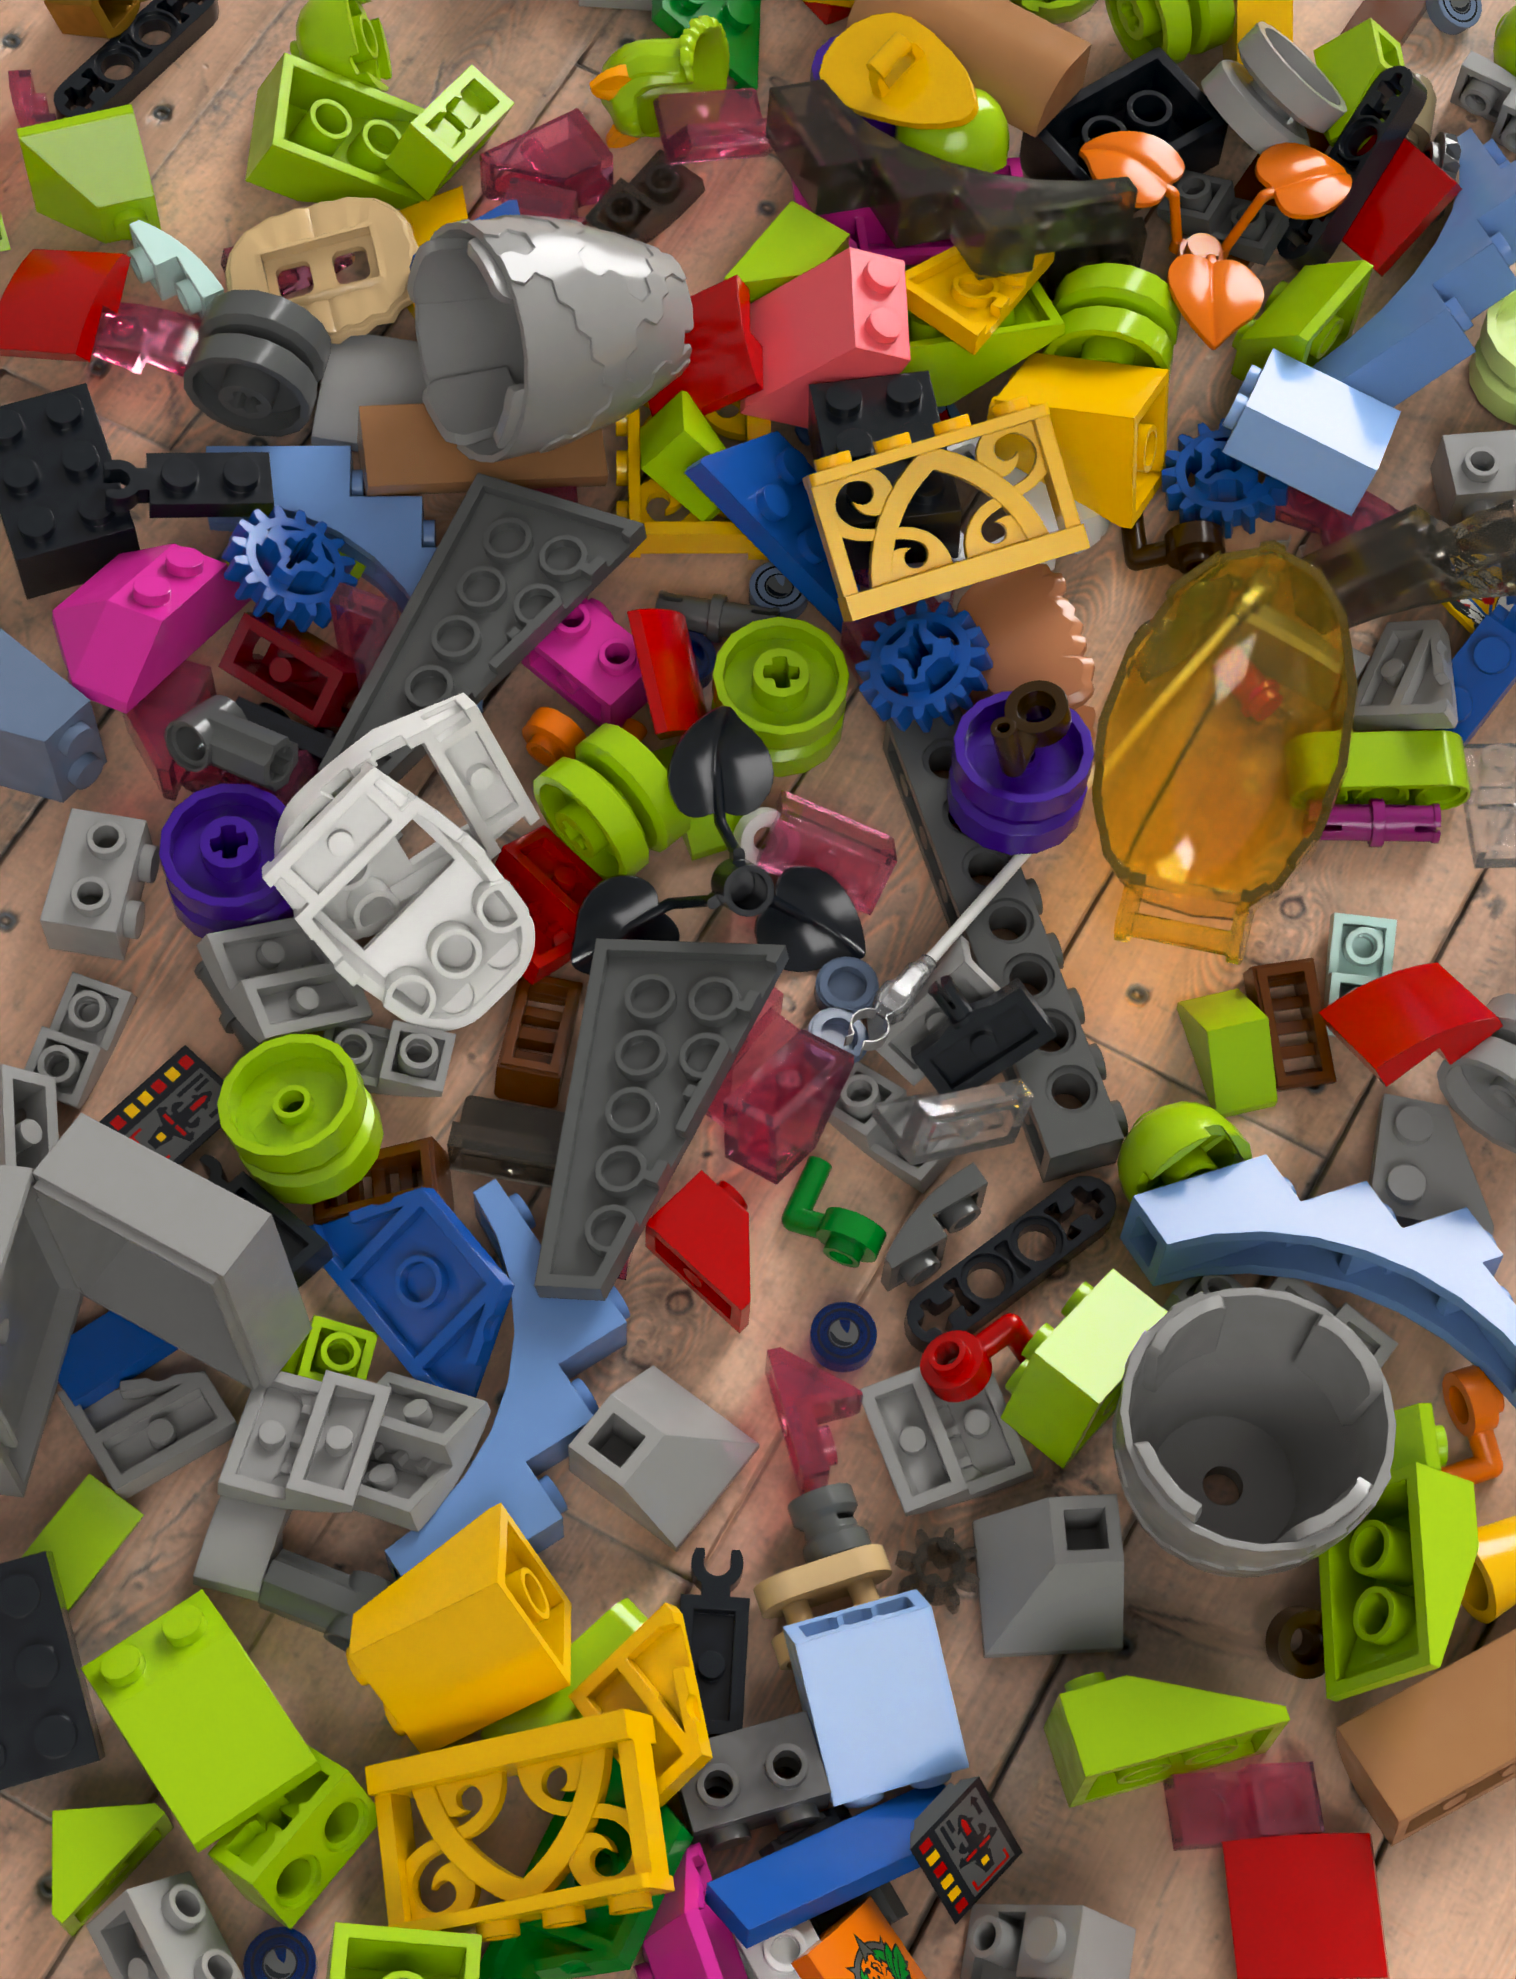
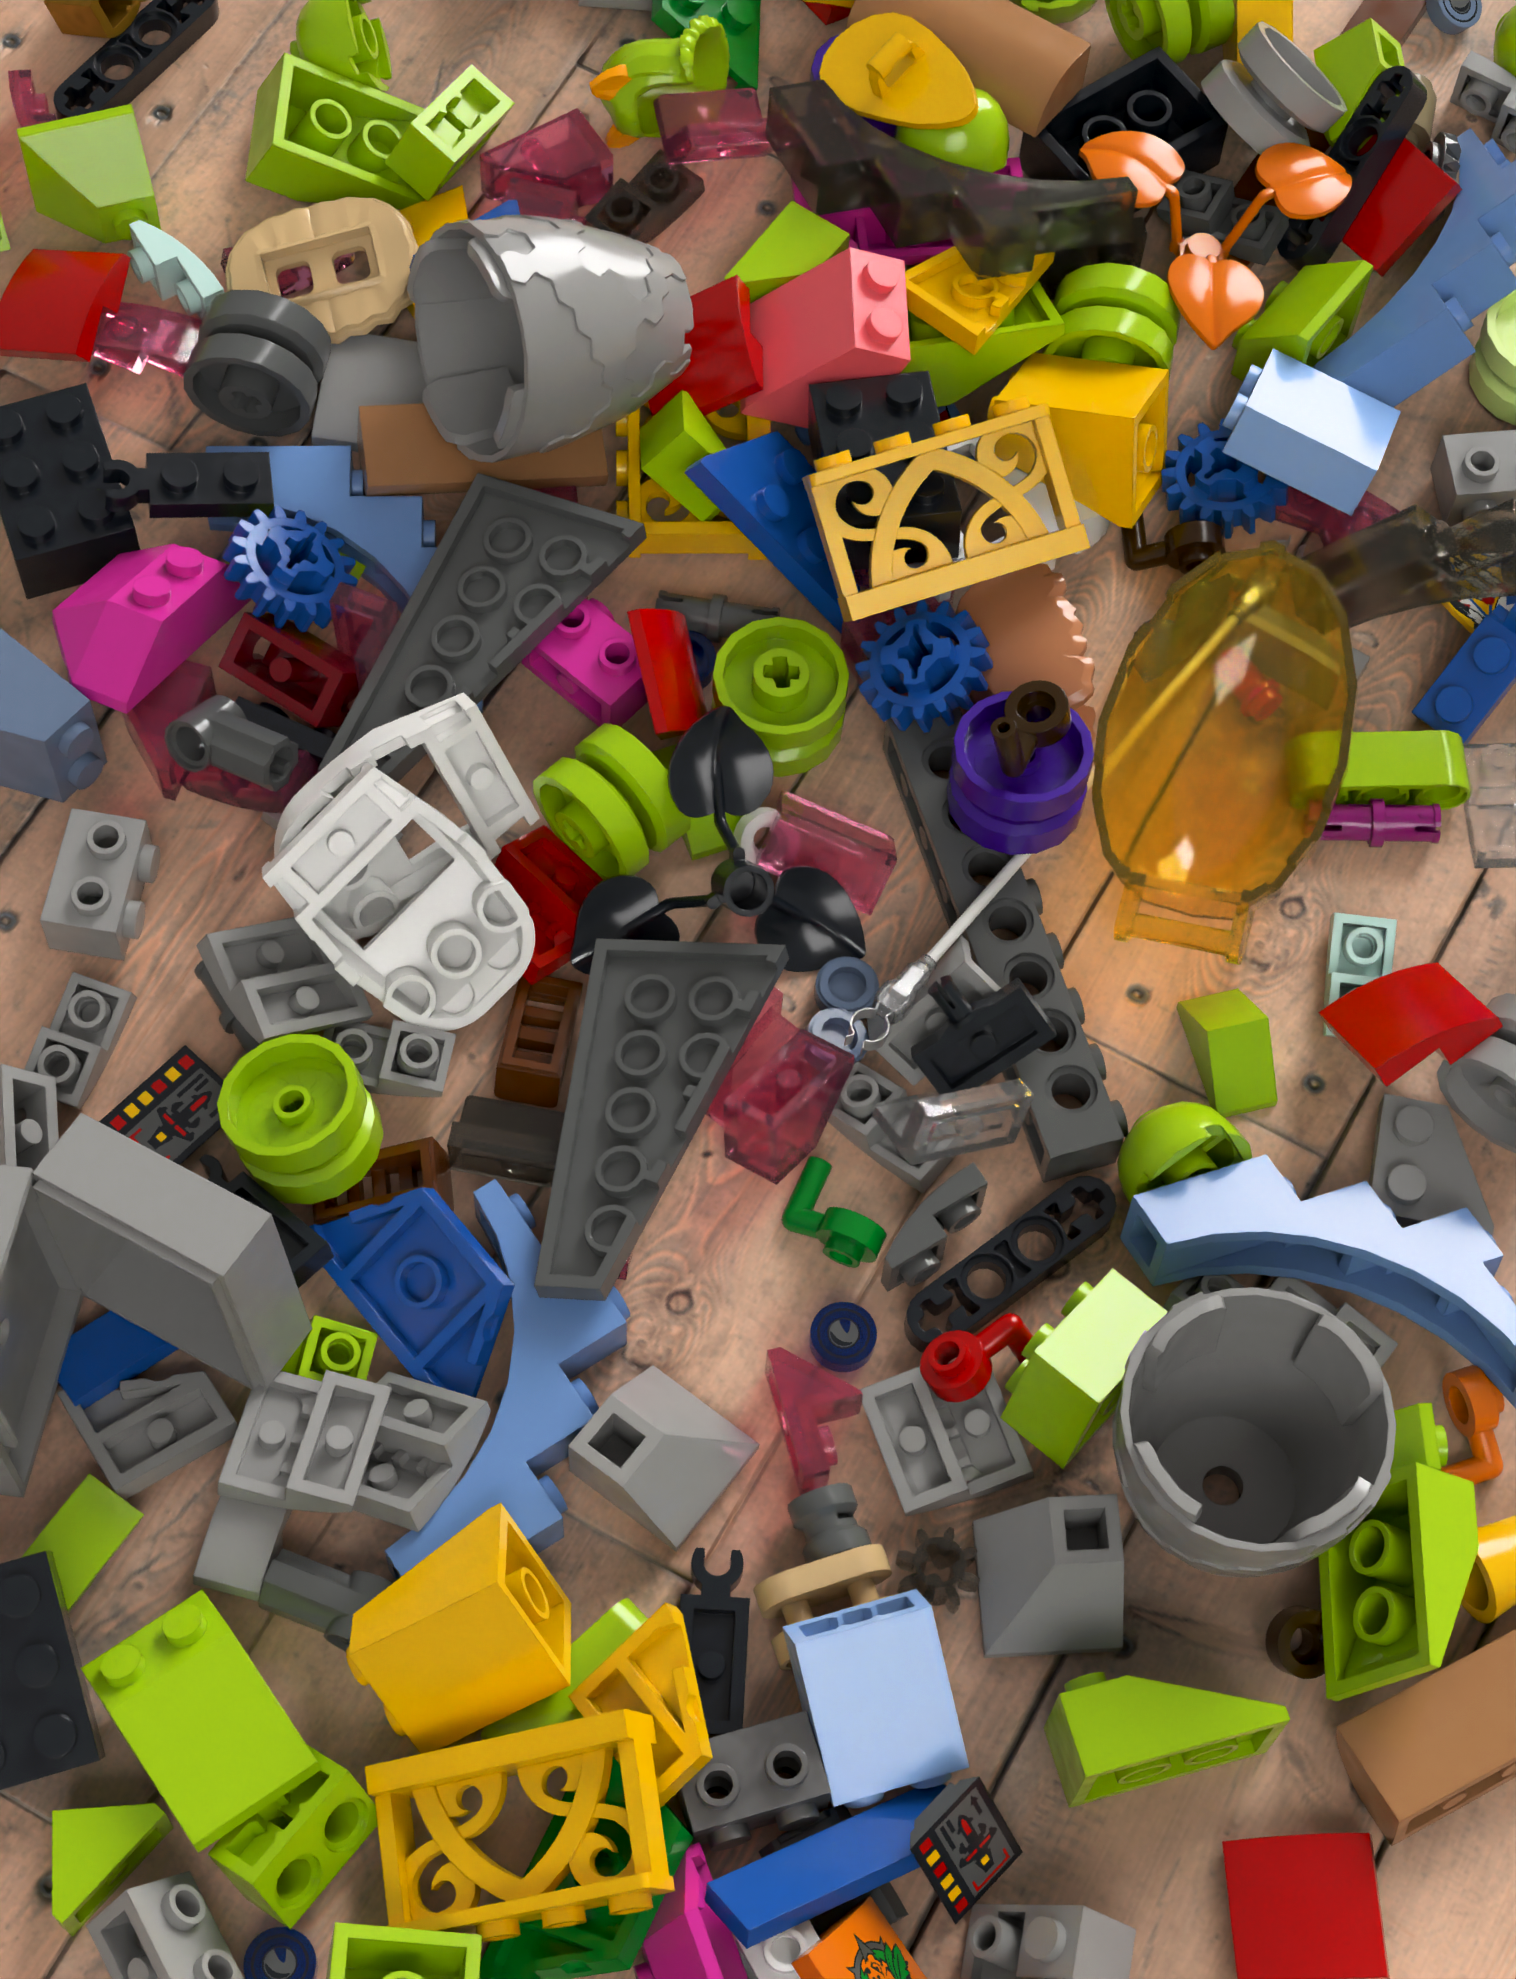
dark purple wheel [159,783,294,938] -> none
orange plate [522,707,647,767] -> none
red slope [645,1170,751,1333] -> none
sand blue tile [749,562,808,619] -> none
clear pink slope [1163,1761,1325,1851] -> none
reddish brown slope [1243,958,1337,1092] -> none
light grey wing [1345,619,1458,731] -> none

